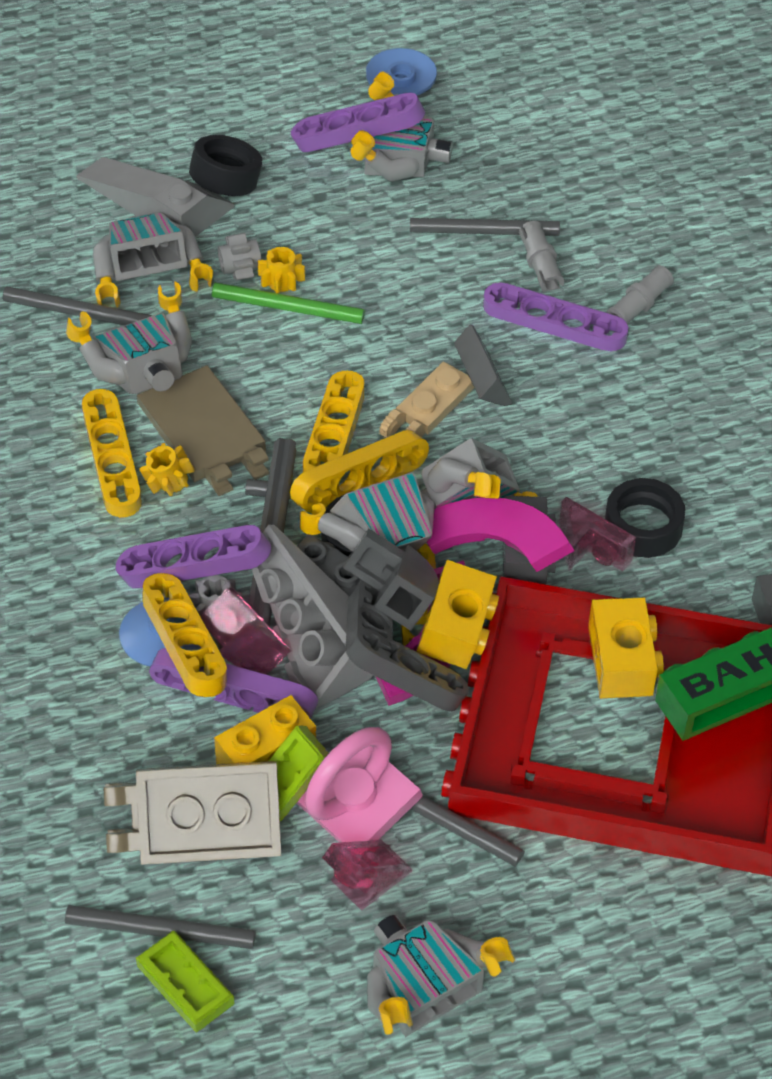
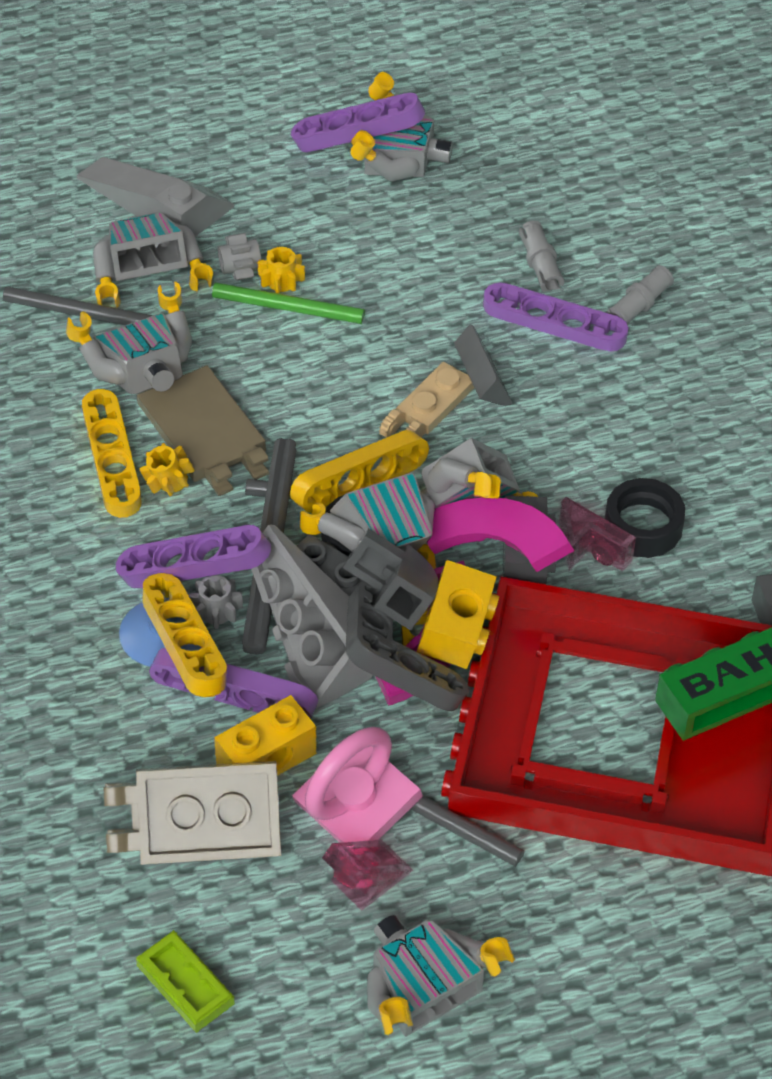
dark grey bar [65,905,256,949] -> none
black tyre [189,135,262,196] -> none
clear pink slope [200,587,292,675] -> none
lime plate [268,725,329,821] -> none
yellow beam [303,370,364,472] -> none
medium blue dish [366,48,437,95] -> none
dark grey bar [410,218,560,236] -> none
yellow brick [588,597,664,699] -> none

